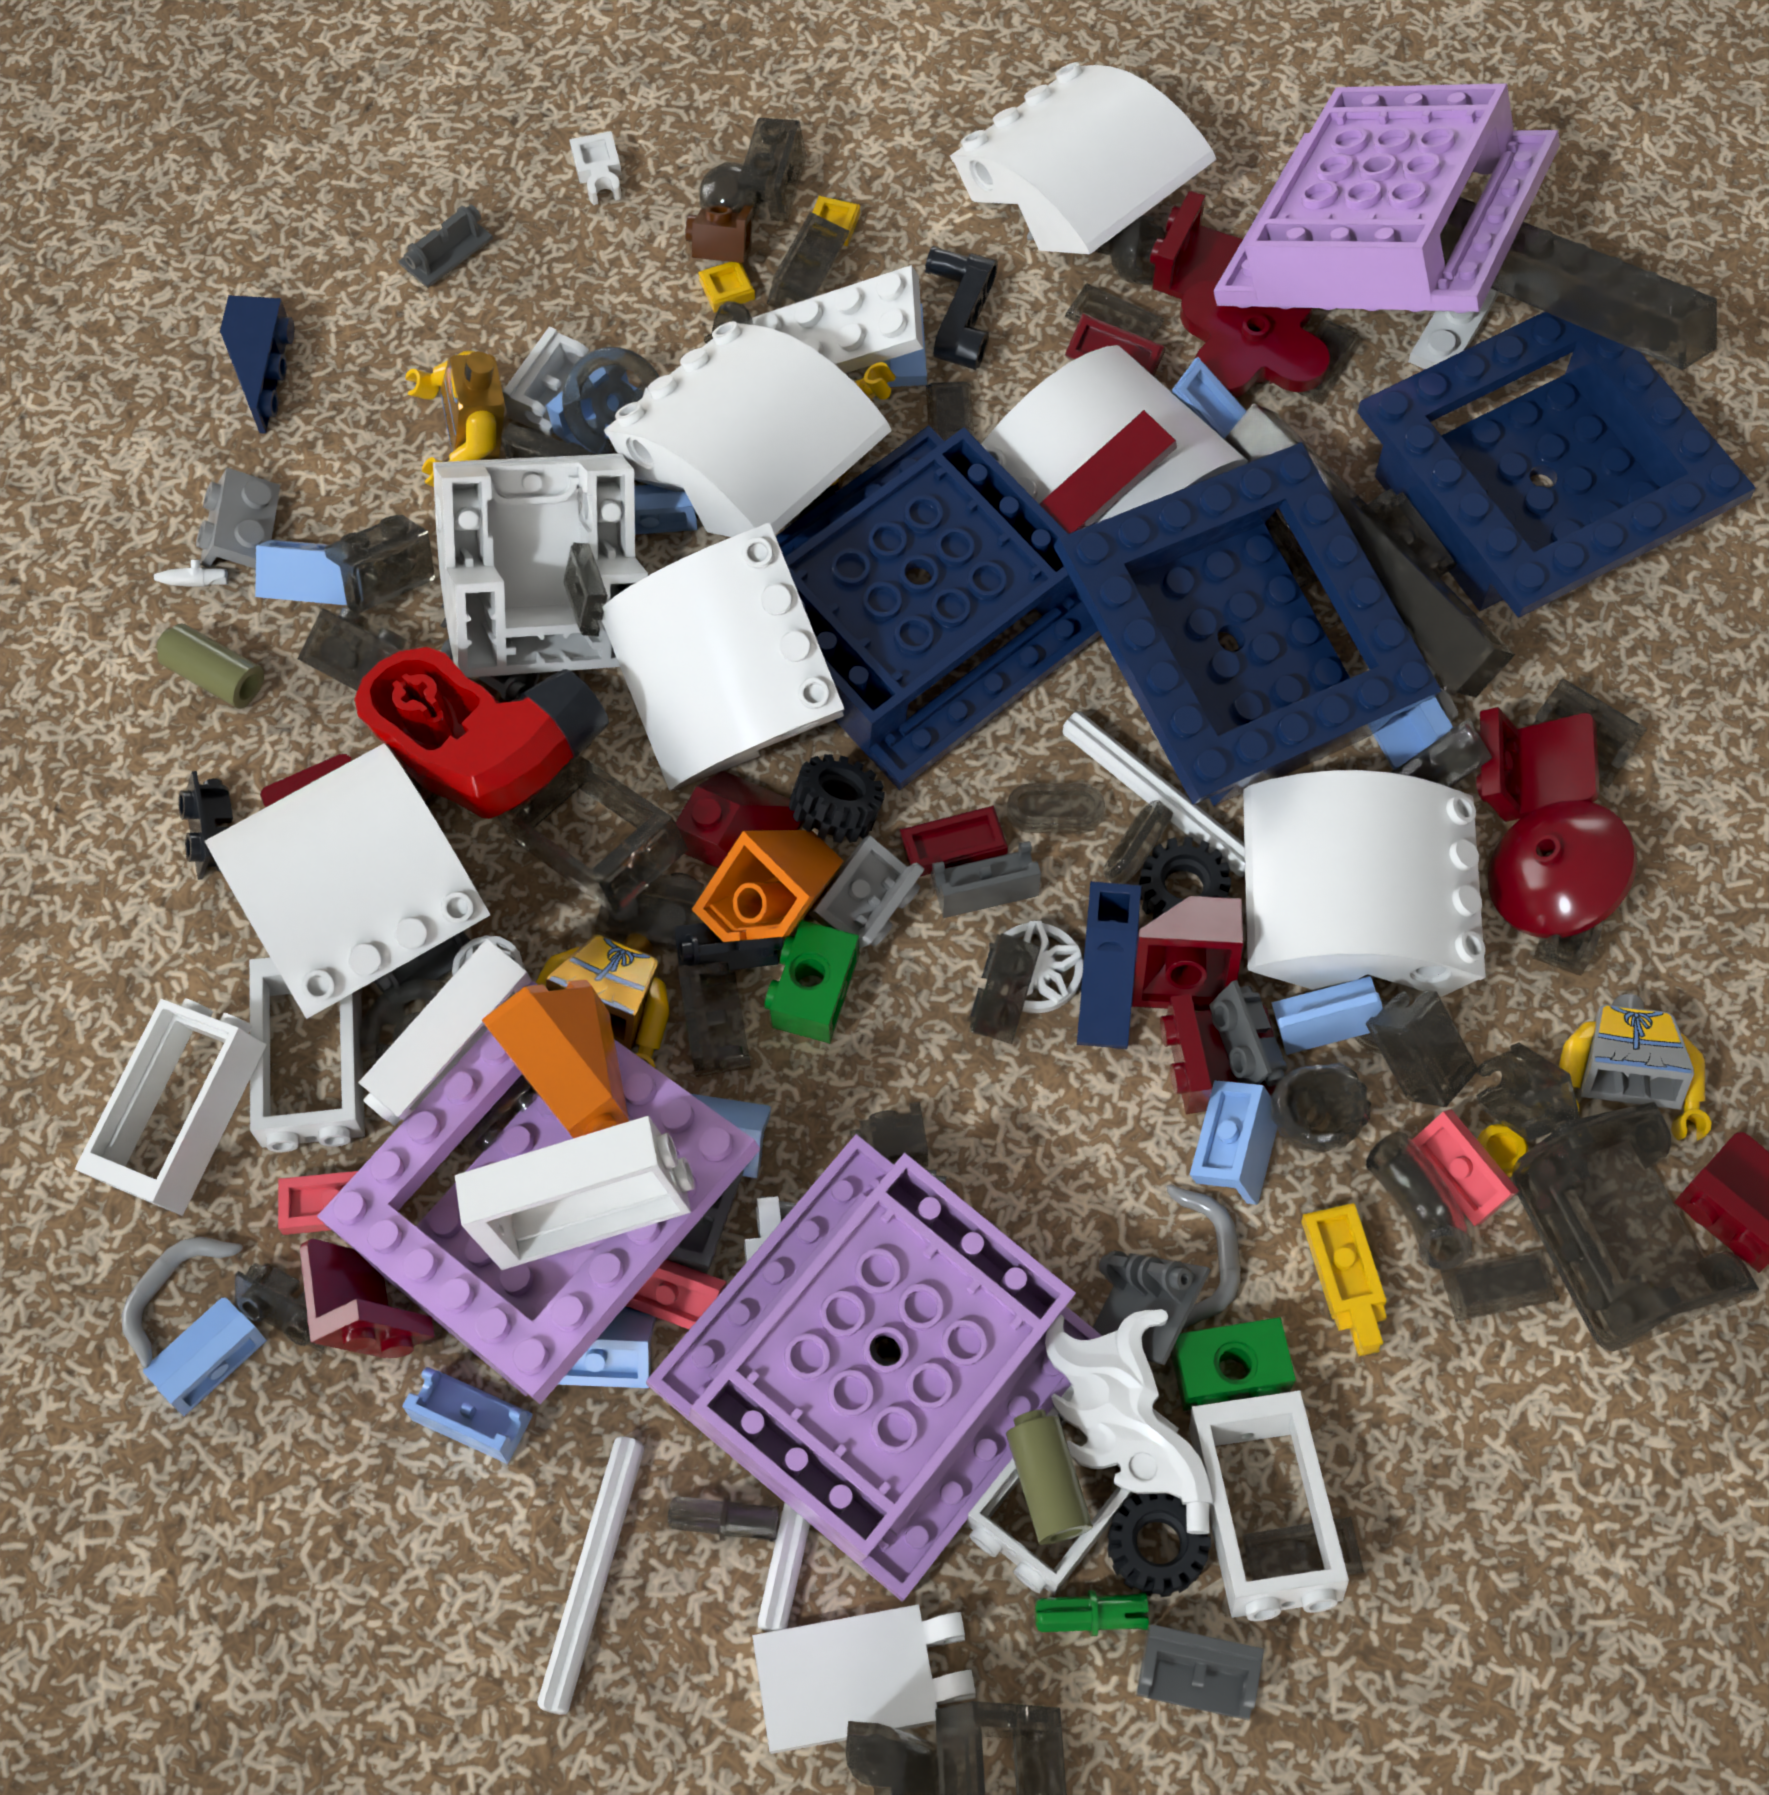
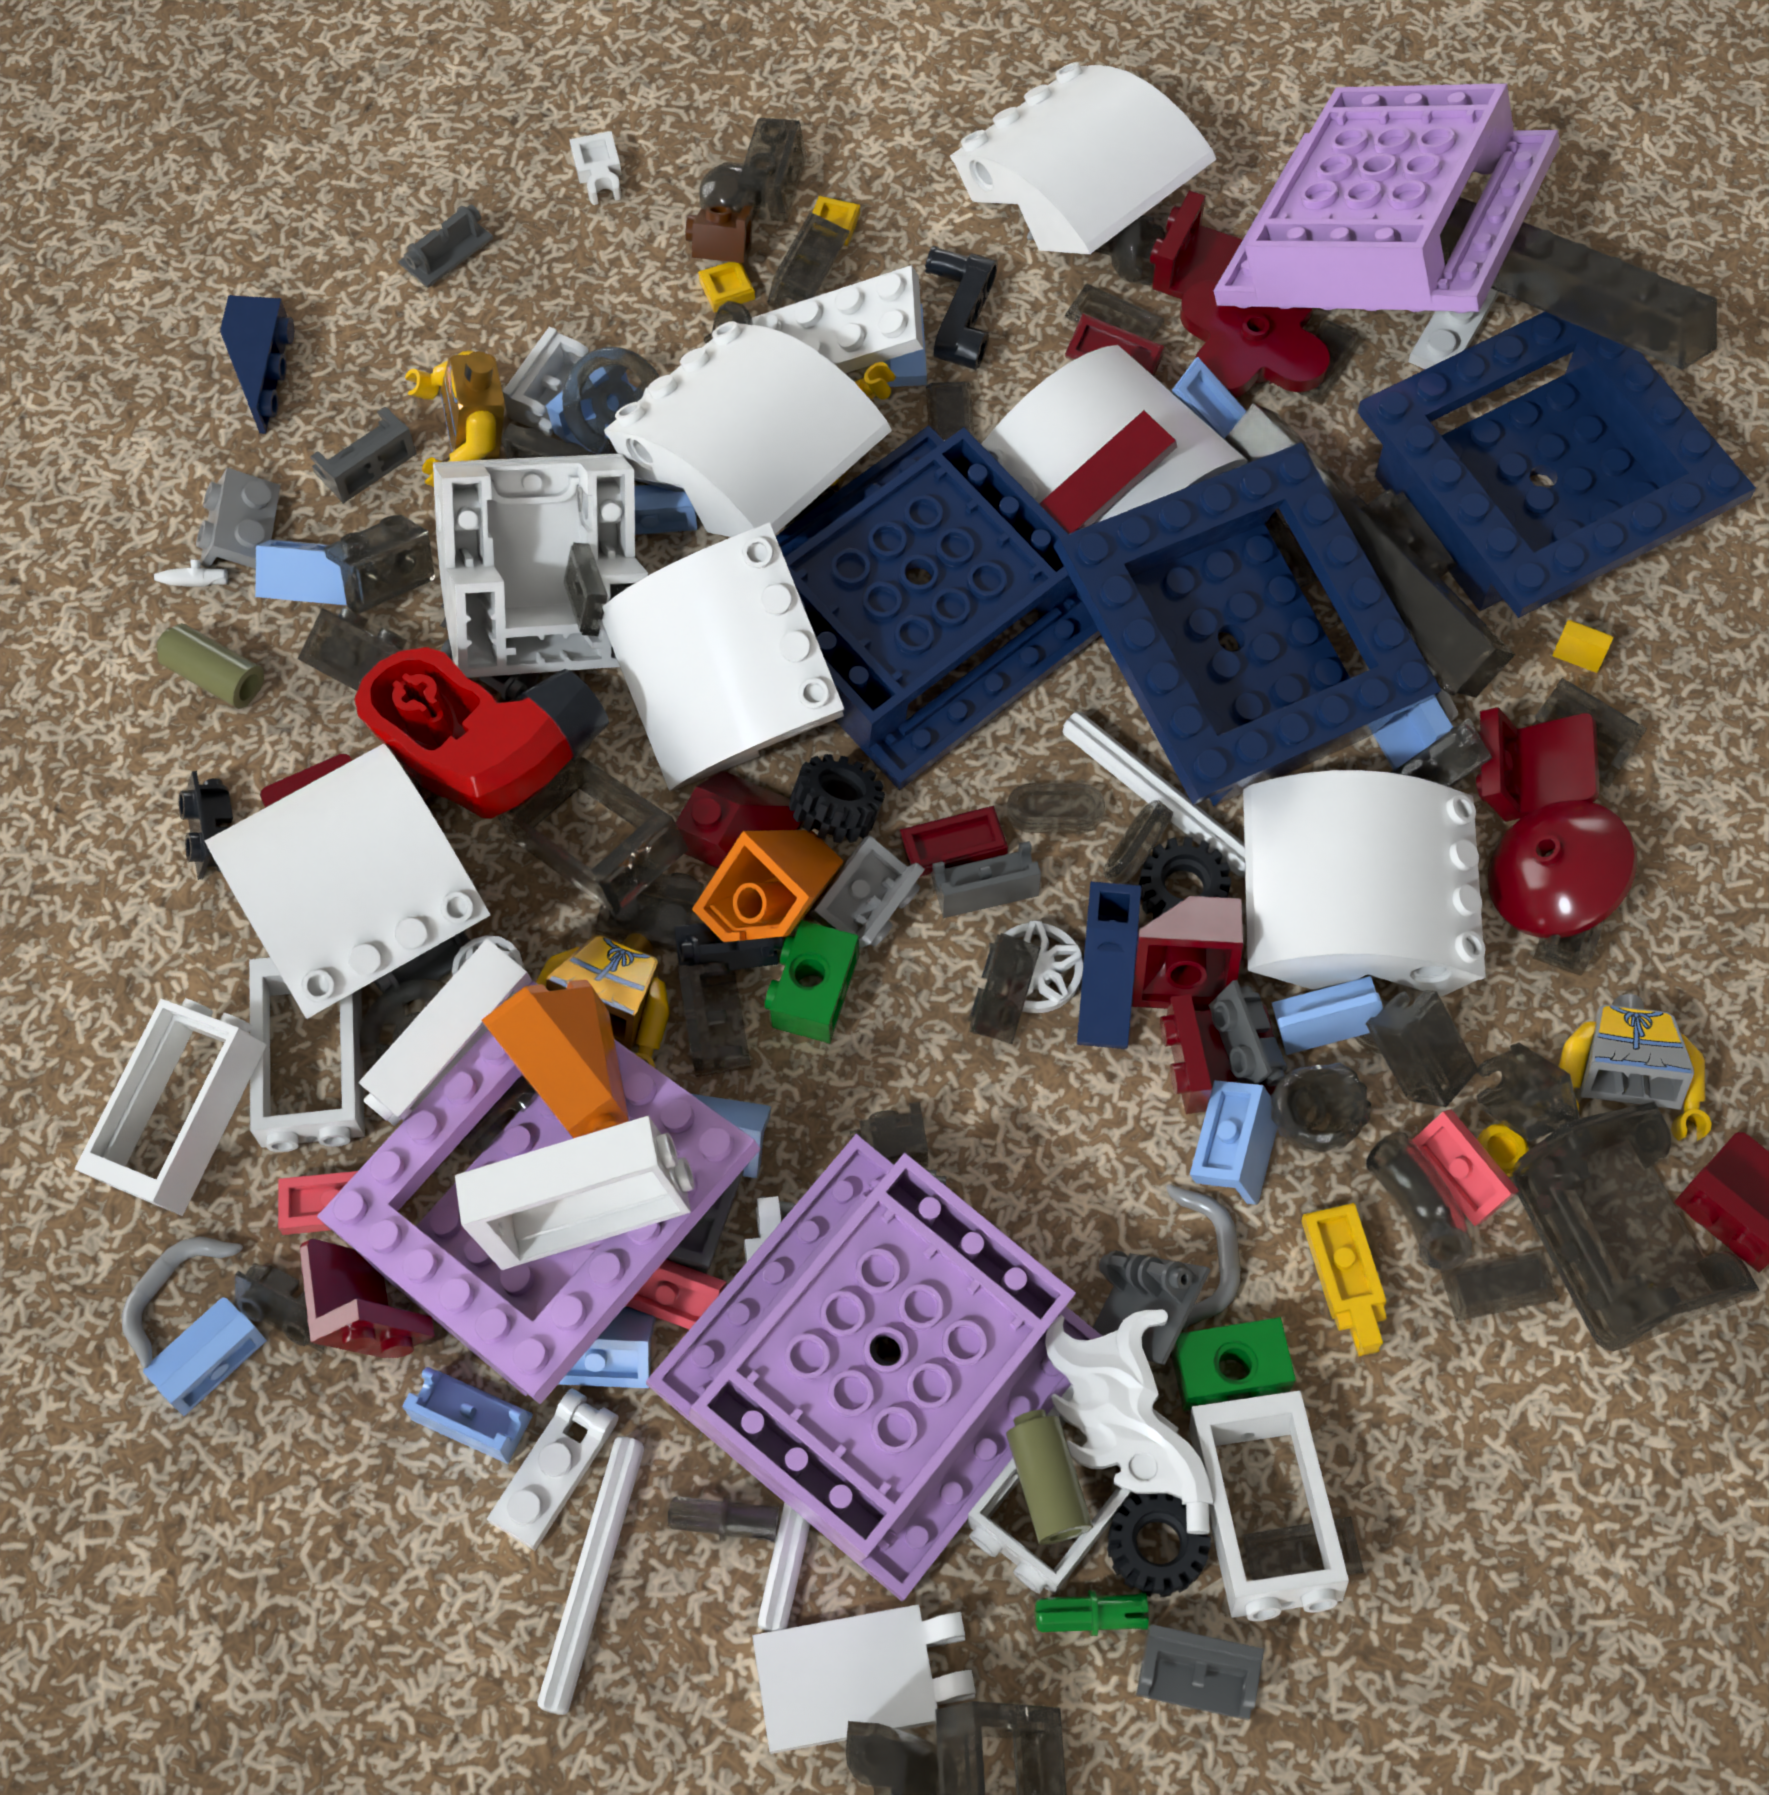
none -> dark grey hinge [310,407,417,504]
none -> white plate [487,1388,619,1551]
none -> yellow tile [1552,620,1613,673]

